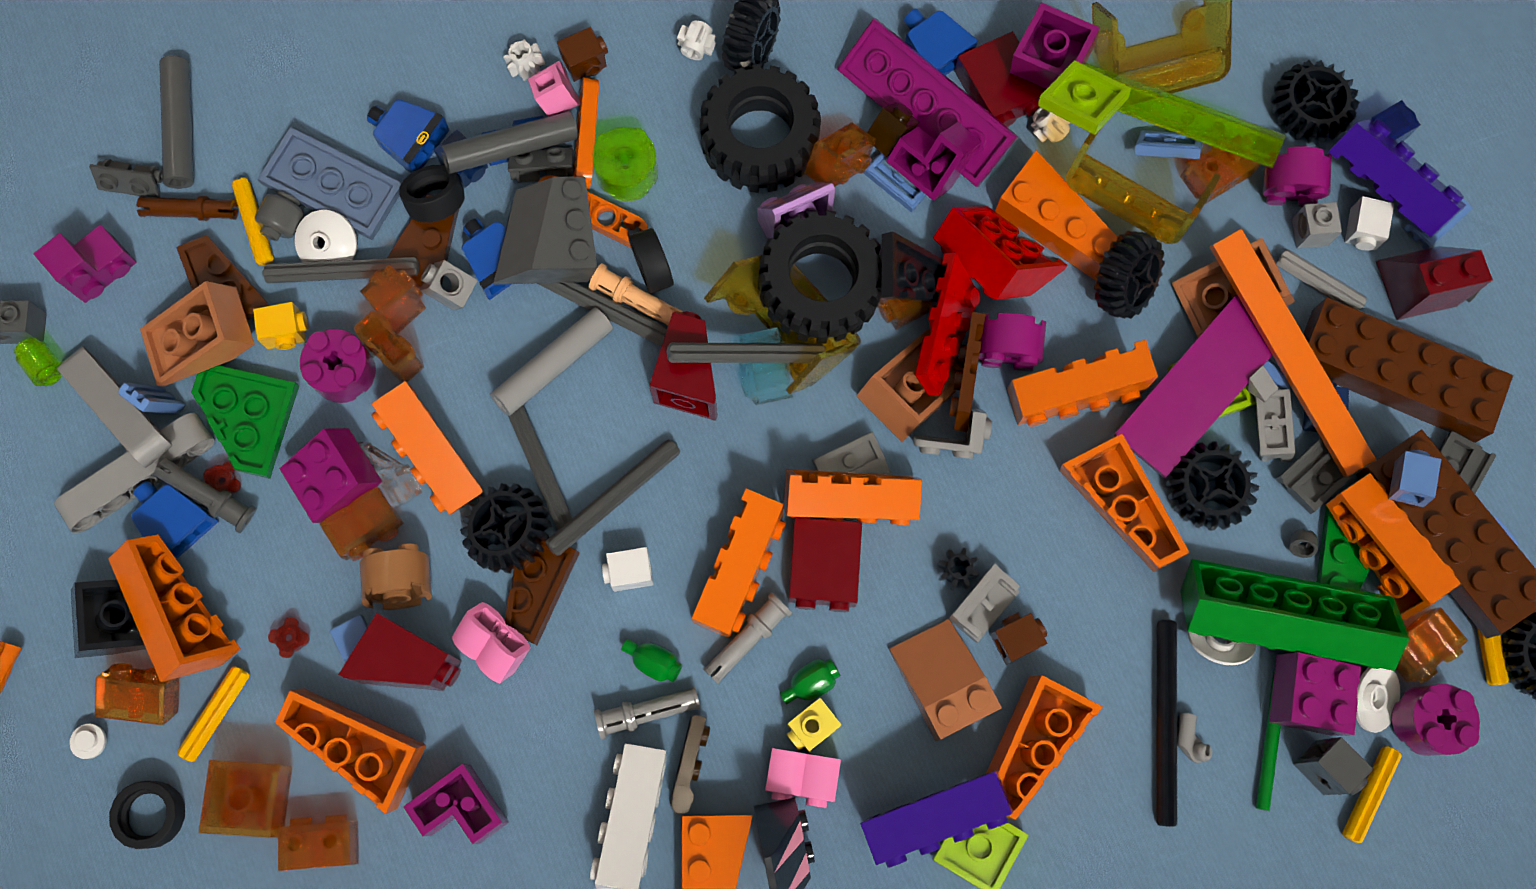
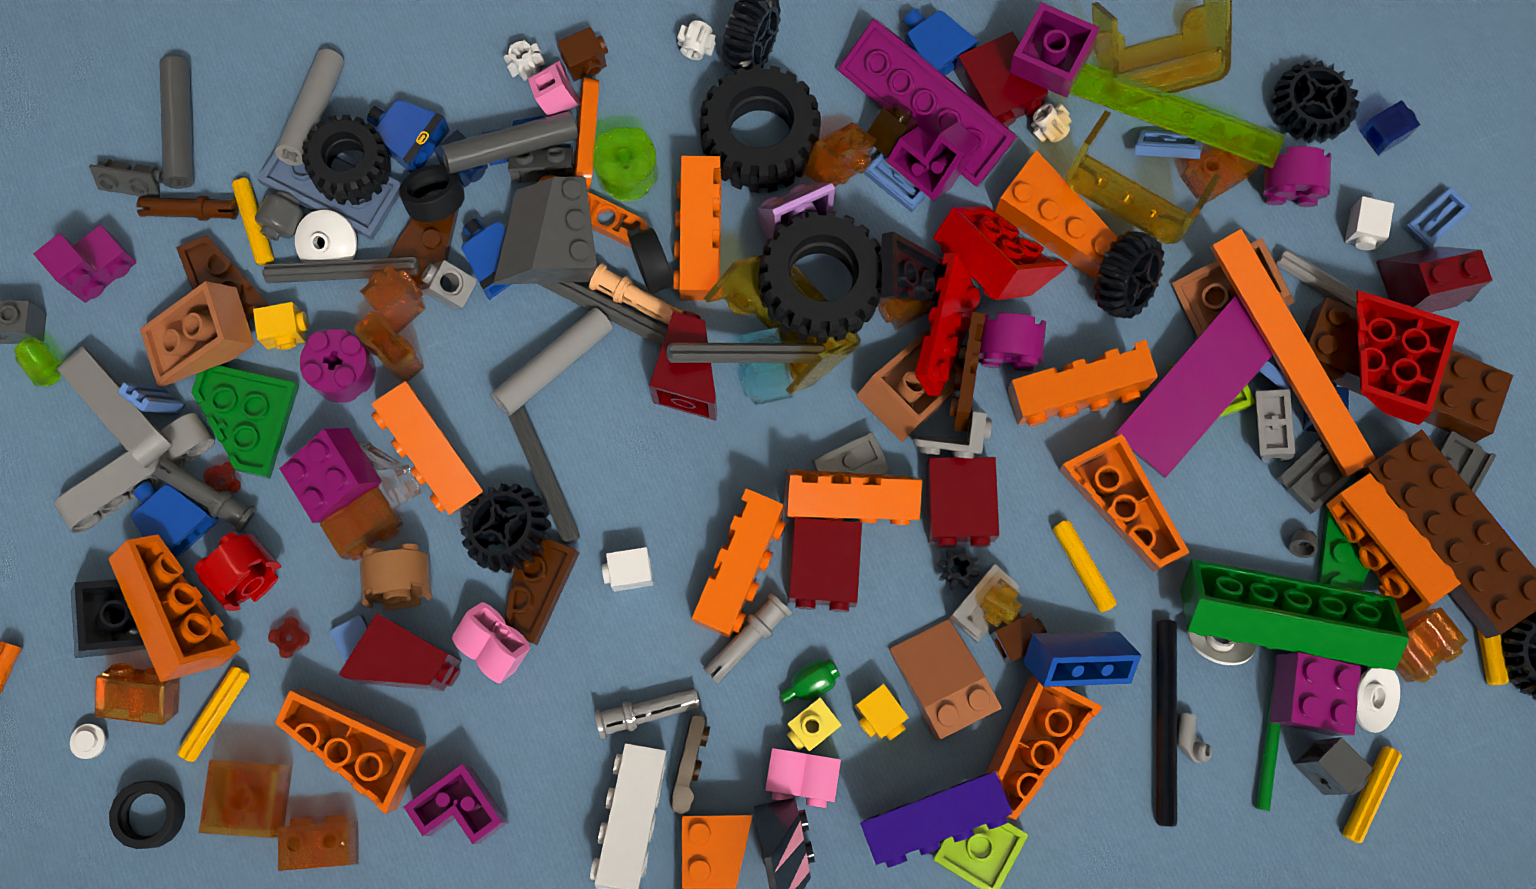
dark grey axle [546,440,680,556] -> none
green plant [621,639,683,683] -> none
lime plate [1038,60,1131,135] -> none
black gear [1166,441,1260,531] -> none
light grey piece [1248,366,1278,402] -> none
light grey brick [1292,202,1342,249] -> none
dark purple wedge [1328,119,1467,237] -> none
medium blue brick [1388,450,1441,507] -> none
magenta brick [1392,684,1480,756] -> none
none -> red brick [195,532,281,611]
none -> light grey piece [275,49,344,166]
none -> black tyre [302,115,391,205]
none -> orange wedge [674,156,722,301]
none -> yellow brick [854,684,909,741]
none -> dark red brick [926,457,999,548]
none -> clear yellow gear [980,584,1023,628]
none -> blue brick [1023,632,1141,687]
none -> yellow axle [1053,520,1117,613]
none -> red wedge [1356,290,1460,425]

